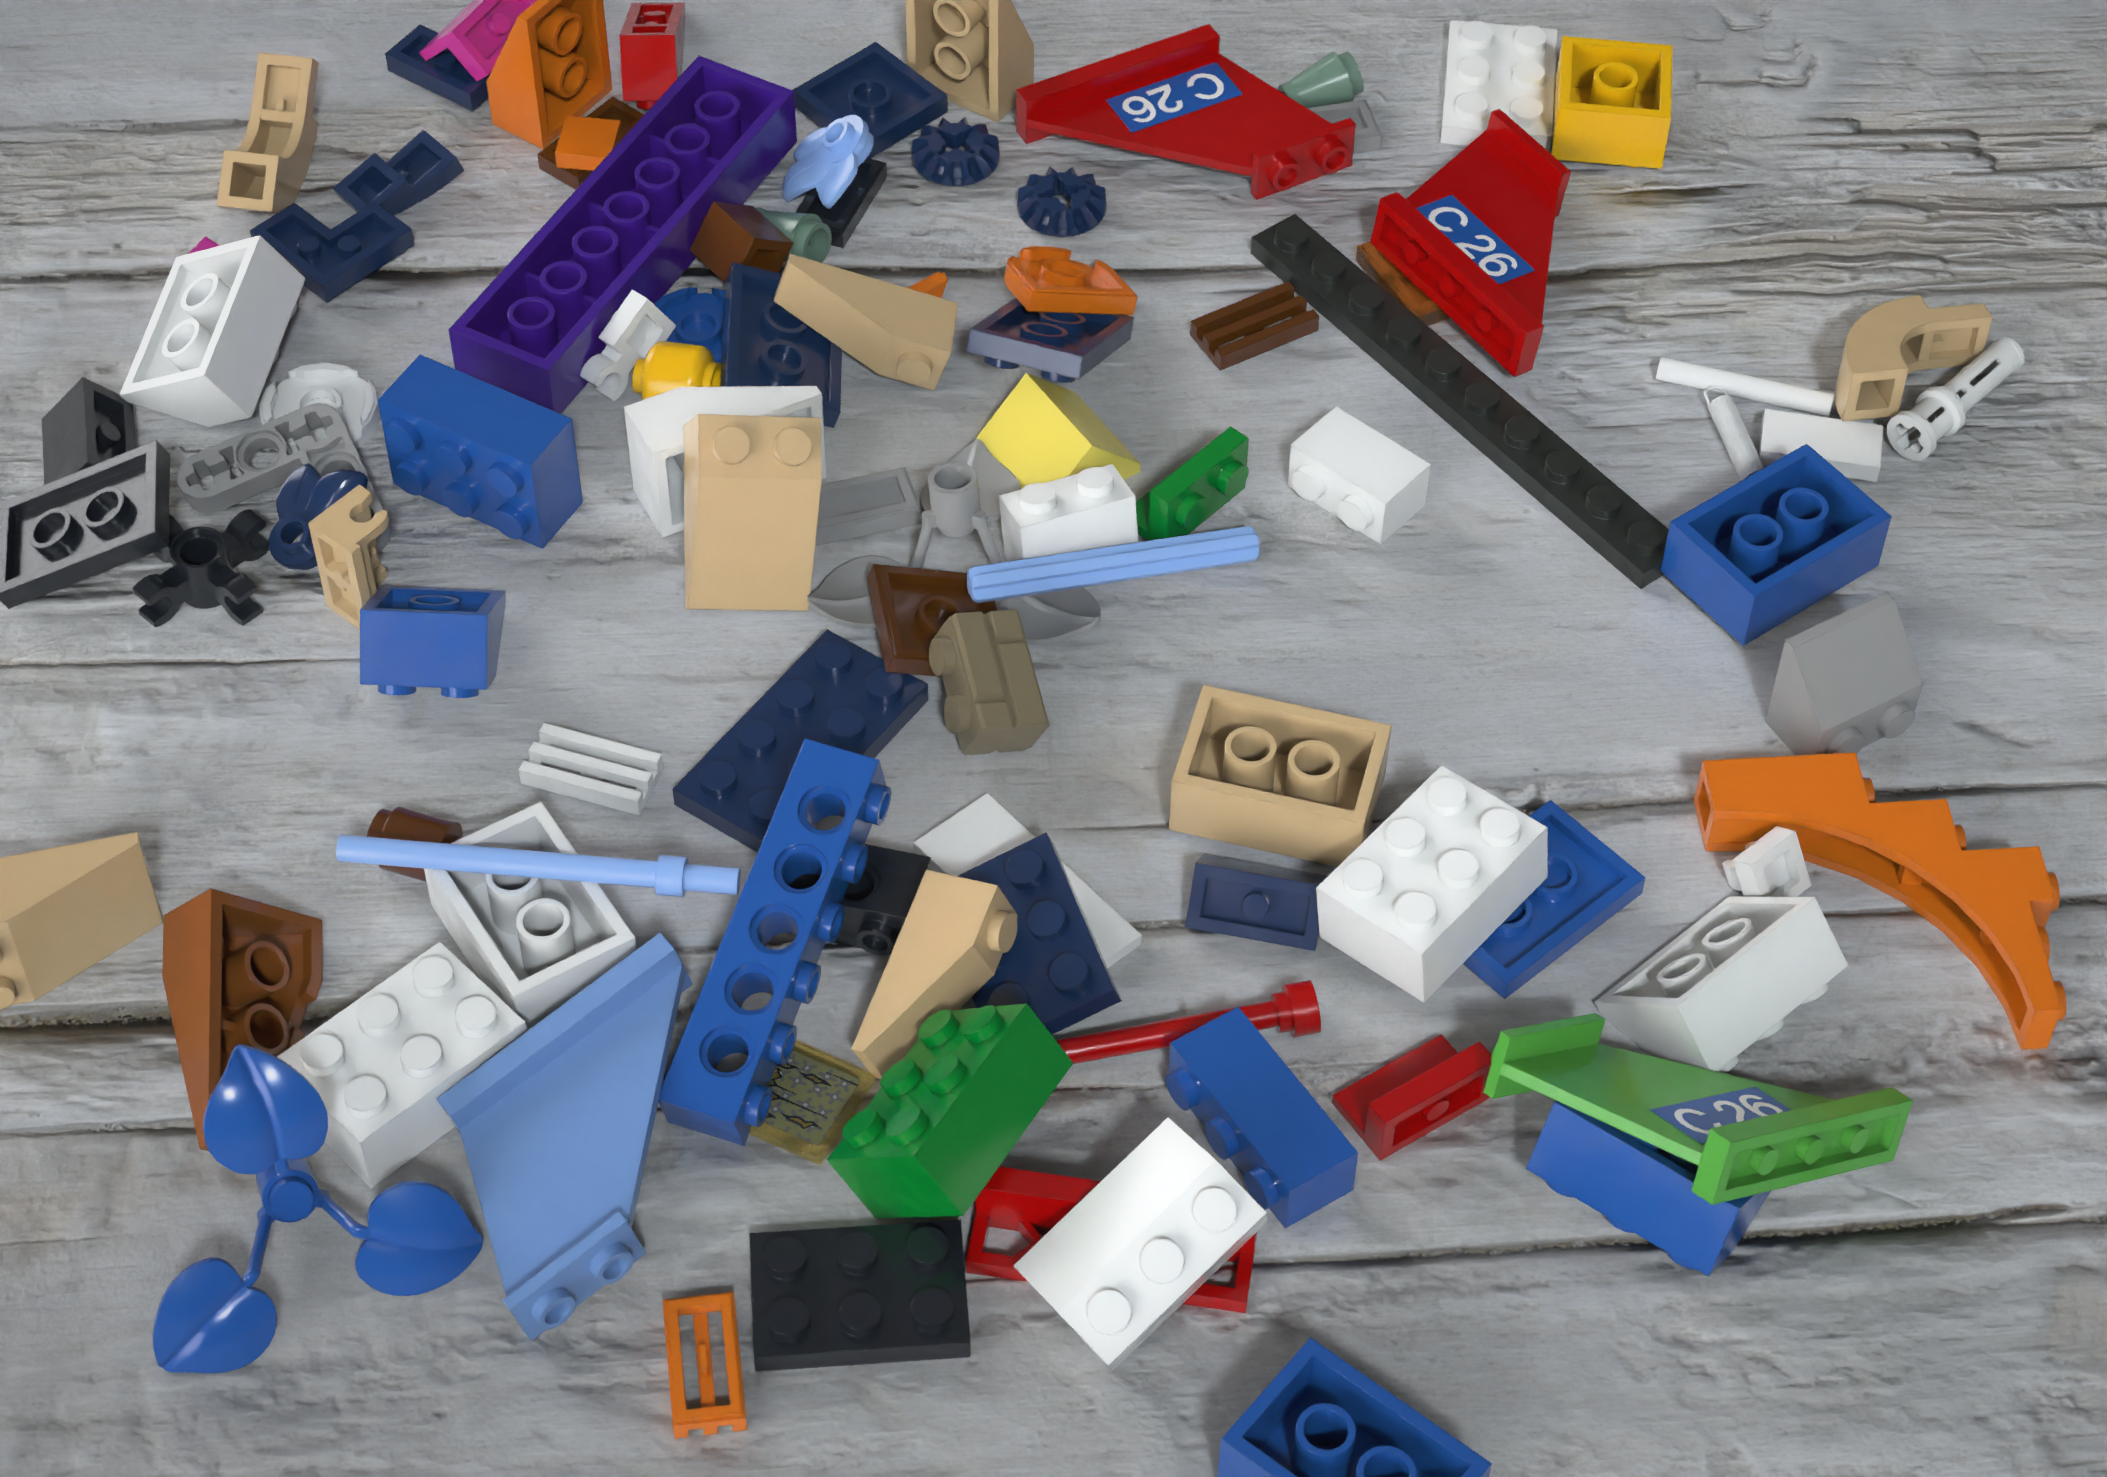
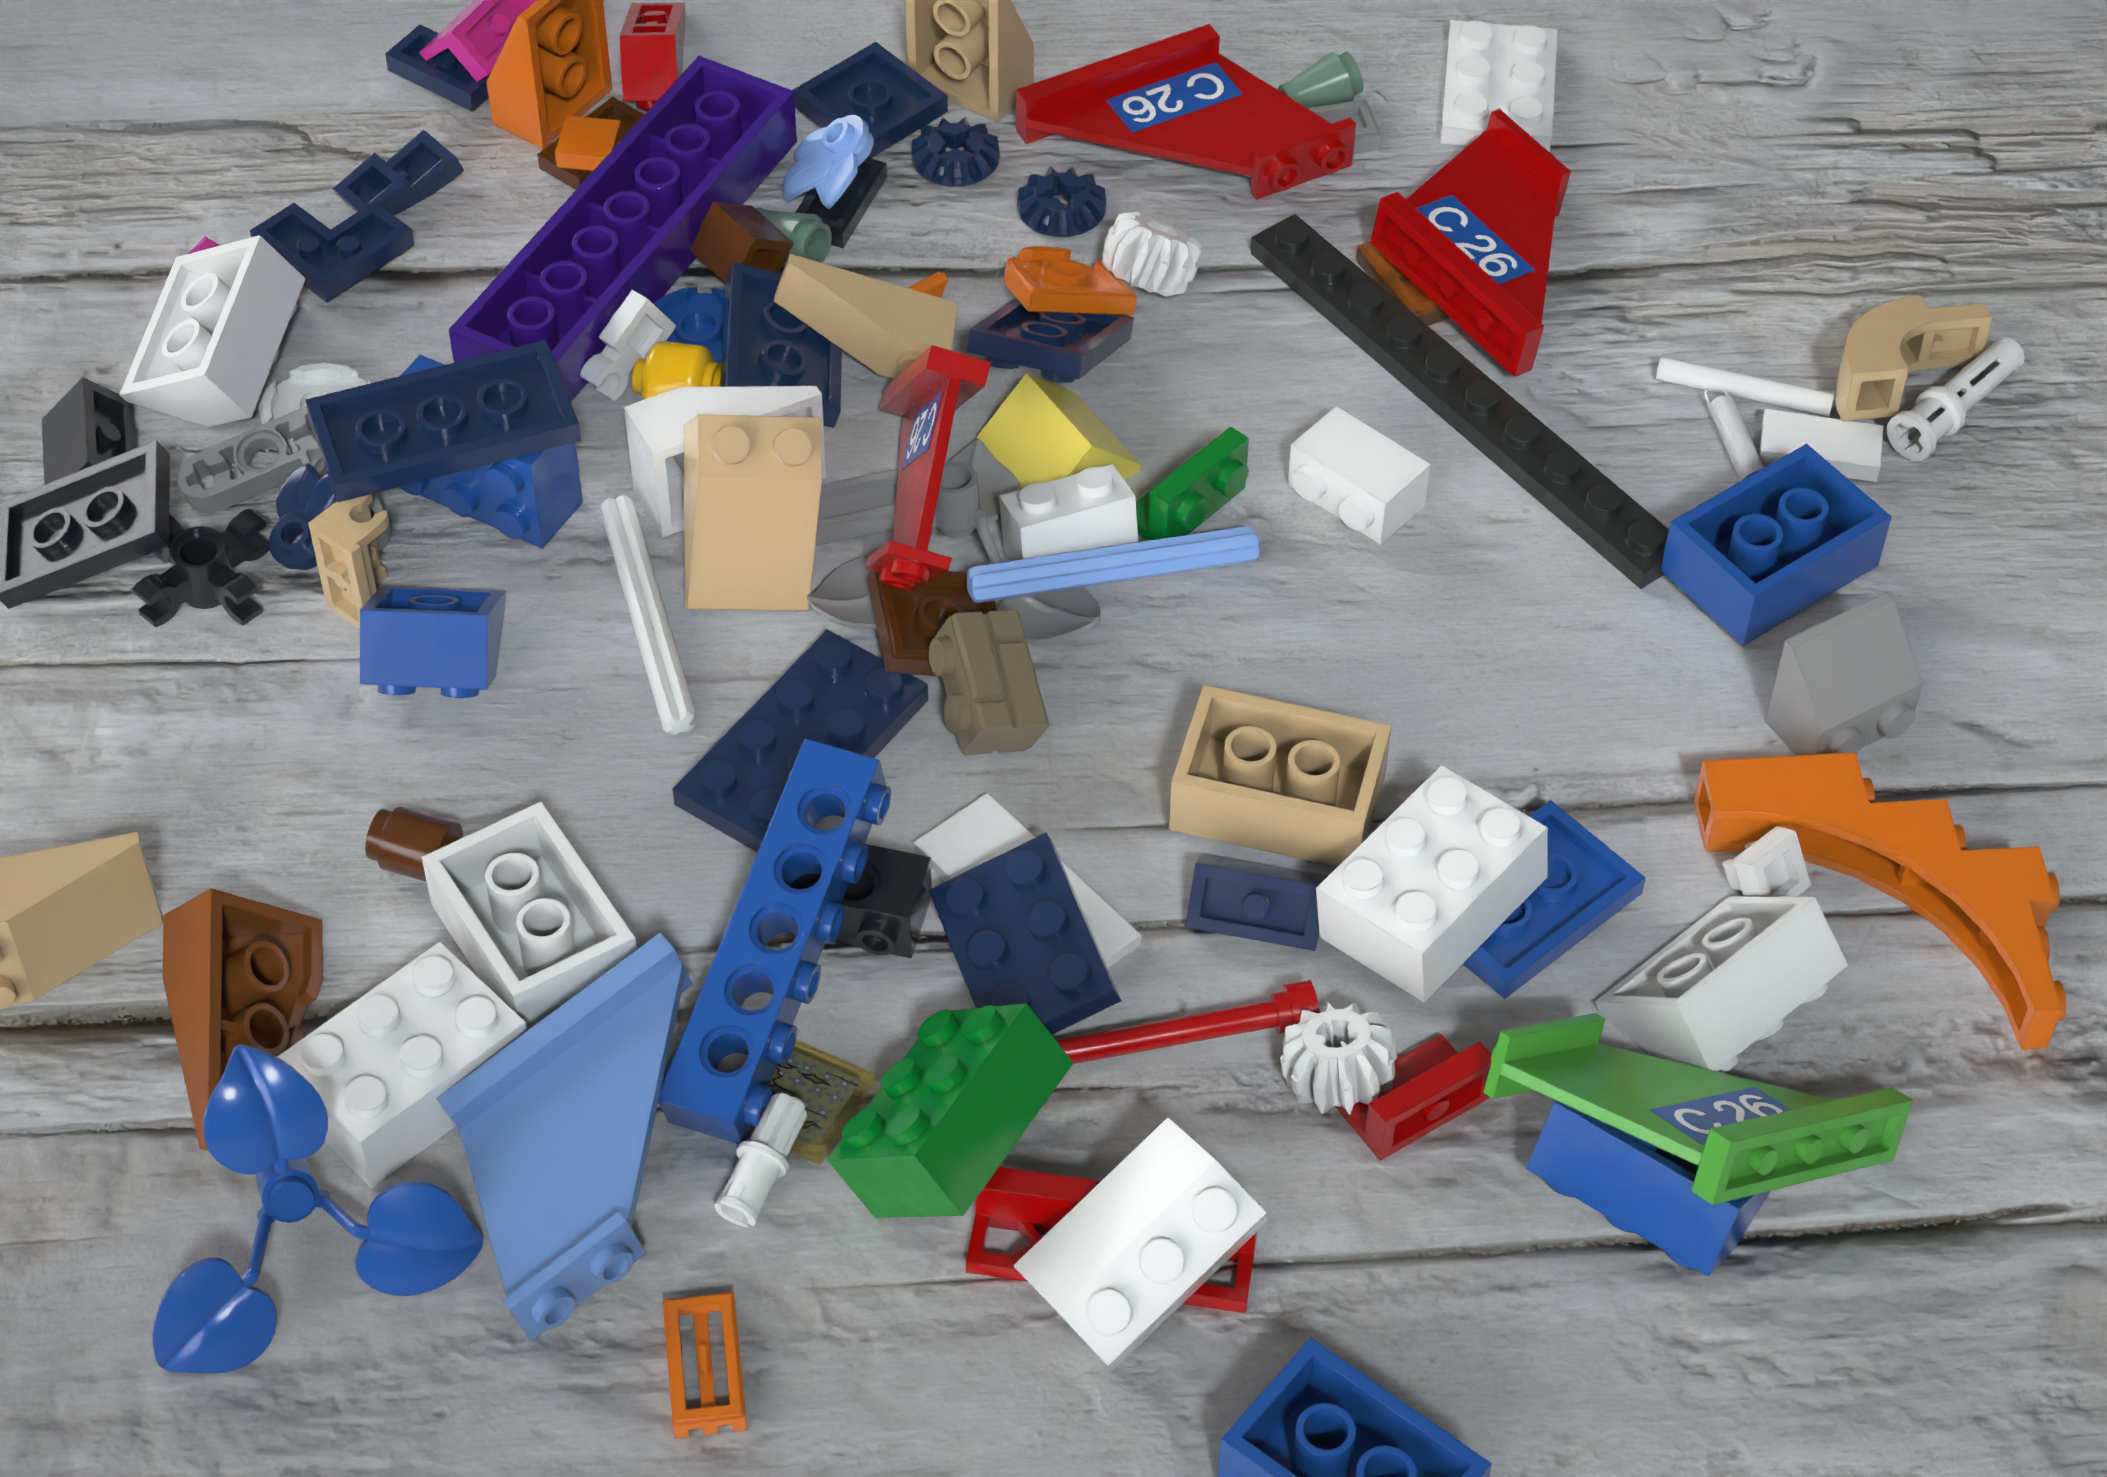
tan arch [217,52,319,213] -> none
light blue bar [336,835,741,897] -> none
white tile [518,723,663,816] -> none
black plate [749,1220,971,1372] -> none
tan slope [851,870,1018,1079] -> none
blue brick [1166,1007,1358,1229] -> none
reddish brown tile [1190,281,1319,371] -> none
yellow brick [1551,36,1673,169] -> none
none -> dark blue plate [305,340,581,503]
none -> white axle [601,495,696,736]
none -> white axle [714,1092,807,1227]
none -> red piece [865,345,991,591]
none -> white gear [1102,212,1201,297]
none -> white gear [1280,1001,1397,1115]

